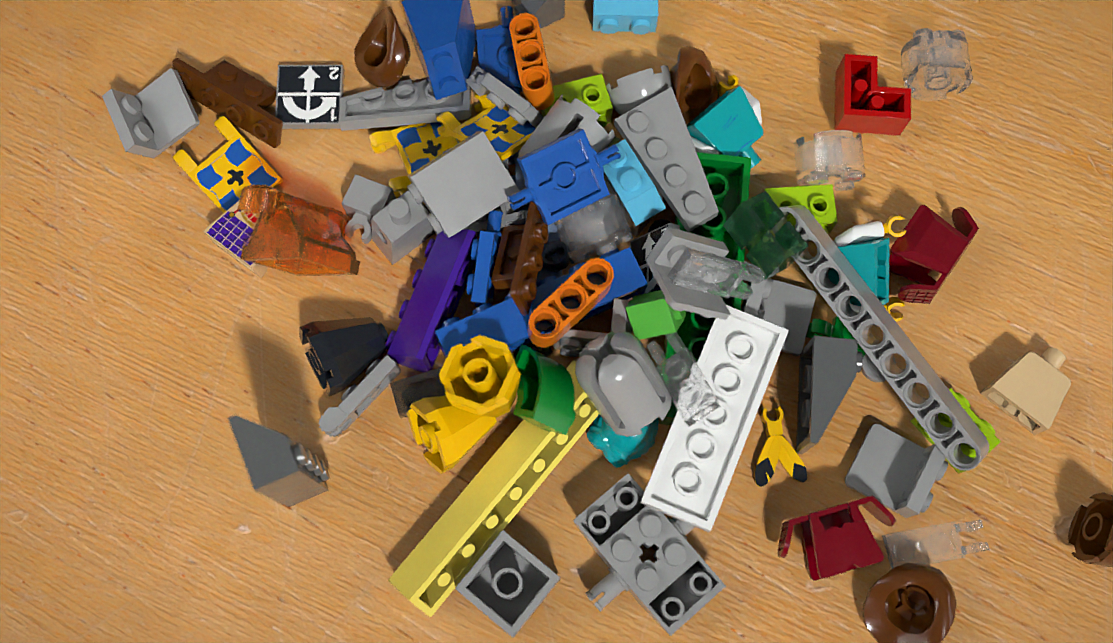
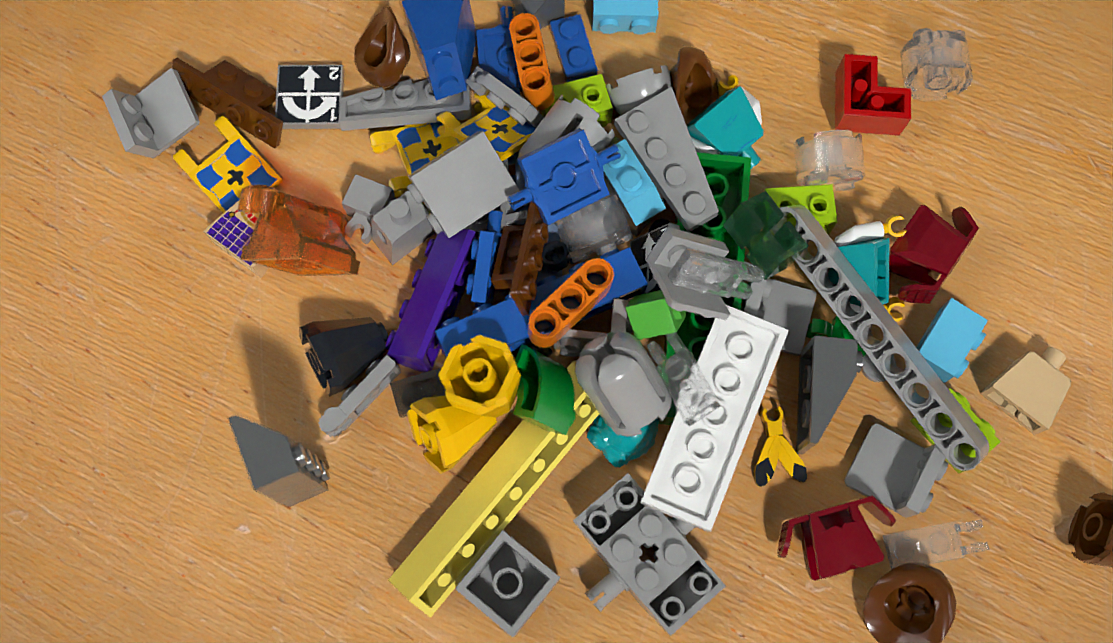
none -> blue plate [550,14,598,83]
none -> medium azure brick [916,298,988,383]

